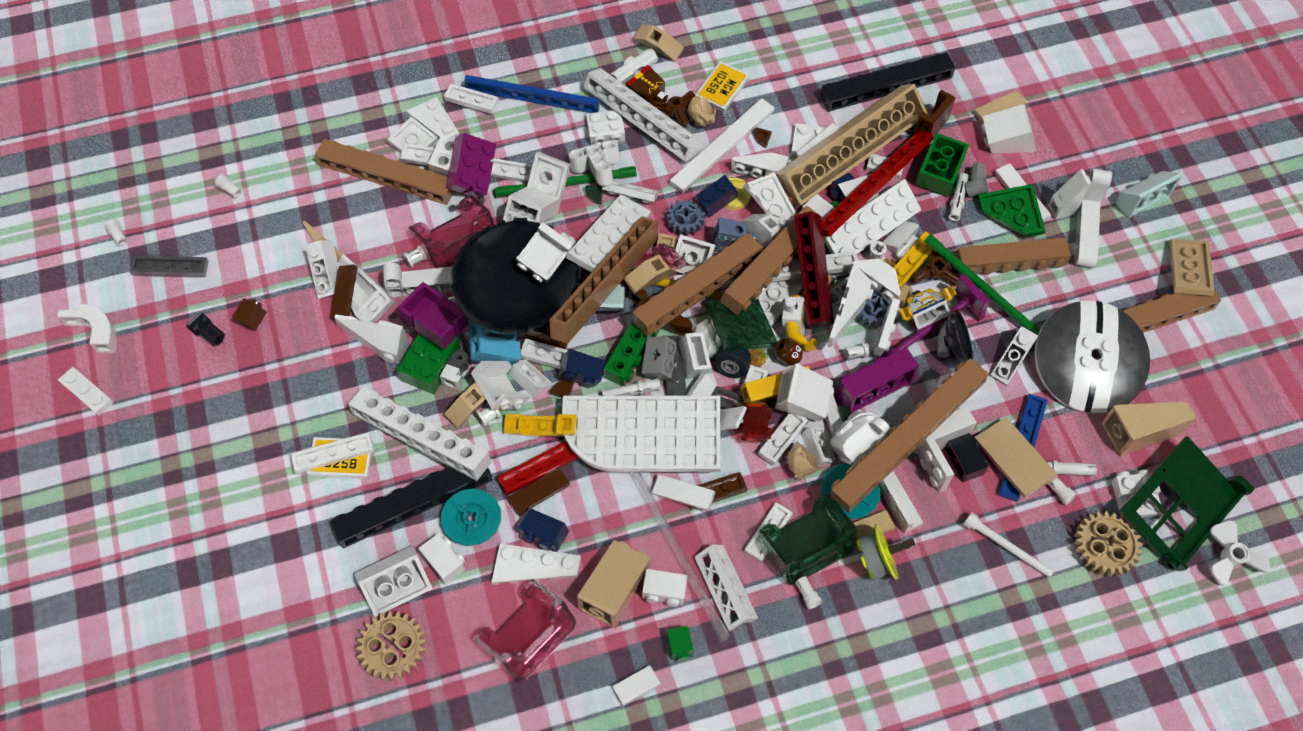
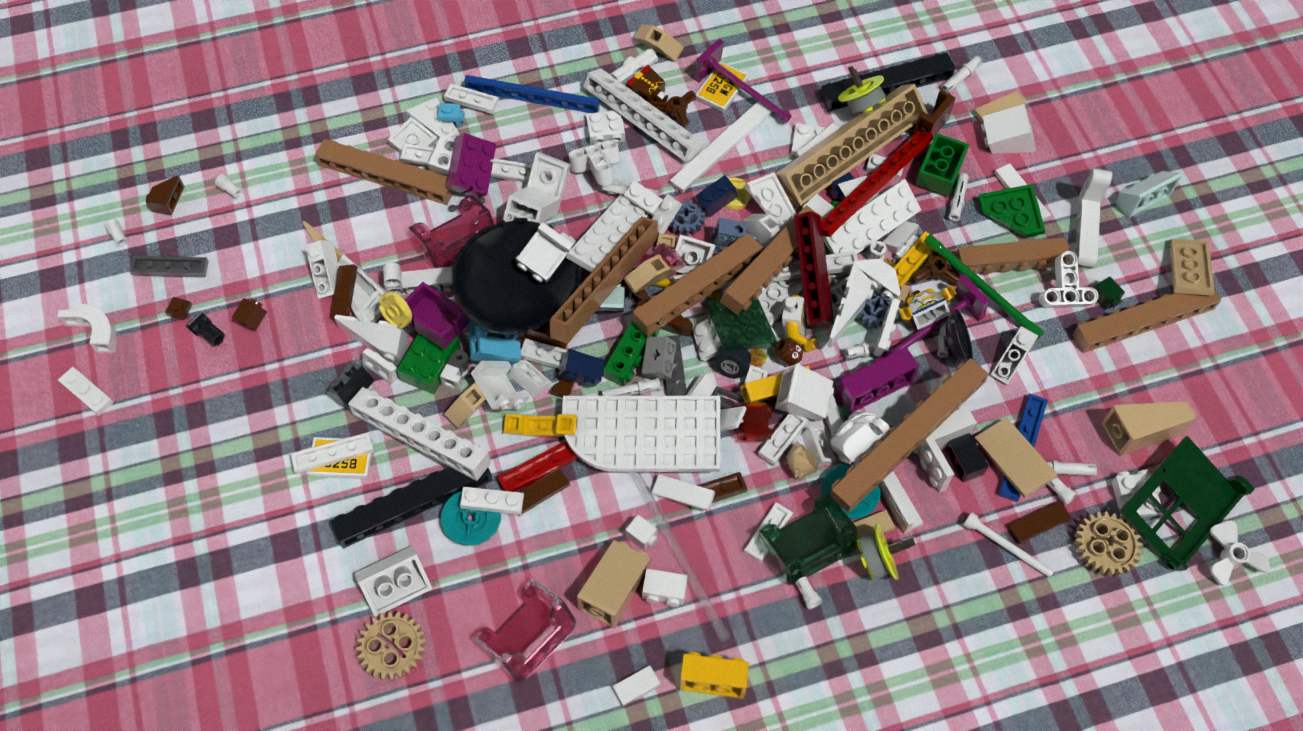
white bush [403,245,428,269] -> none
white brick [418,533,465,585] -> none
white bush [476,405,501,427] -> none
white wing [491,544,581,585] -> none
green piece [495,166,637,198] -> none
dark blue brick [518,508,569,552] -> none
clear green tile [585,185,603,204] -> none
green brick [667,626,694,661] -> none
white brick [678,332,712,378] -> none
tan hair [687,96,716,127] -> none
white fence [694,545,758,631] -> none
white slope [731,152,789,178] -> none
reddish brown tile [754,127,772,148] -> none
light grey piece [966,162,989,197] -> none
dish [1035,301,1150,414] -> none
white slope [1048,169,1091,220] -> none
none -> reddish brown slope [146,176,185,216]
none -> reddish brown plate [165,297,192,320]
none -> black brick [326,362,375,409]
none -> white plate [362,348,397,384]
none -> light yellow tile [378,291,412,328]
none -> medium azure bracket [438,103,465,128]
none -> white plate [460,487,524,515]
none -> white plate [624,180,663,216]
none -> white brick [625,515,658,551]
none -> white plate [652,194,682,234]
none -> yellow brick [679,652,749,699]
none -> magenta tile [694,38,792,123]
none -> piece [838,66,885,114]
none -> white pin [941,56,982,93]
none -> reddish brown tile [1008,501,1071,544]
none -> white beam [1039,251,1098,308]
none -> dark green brick [1094,276,1125,310]

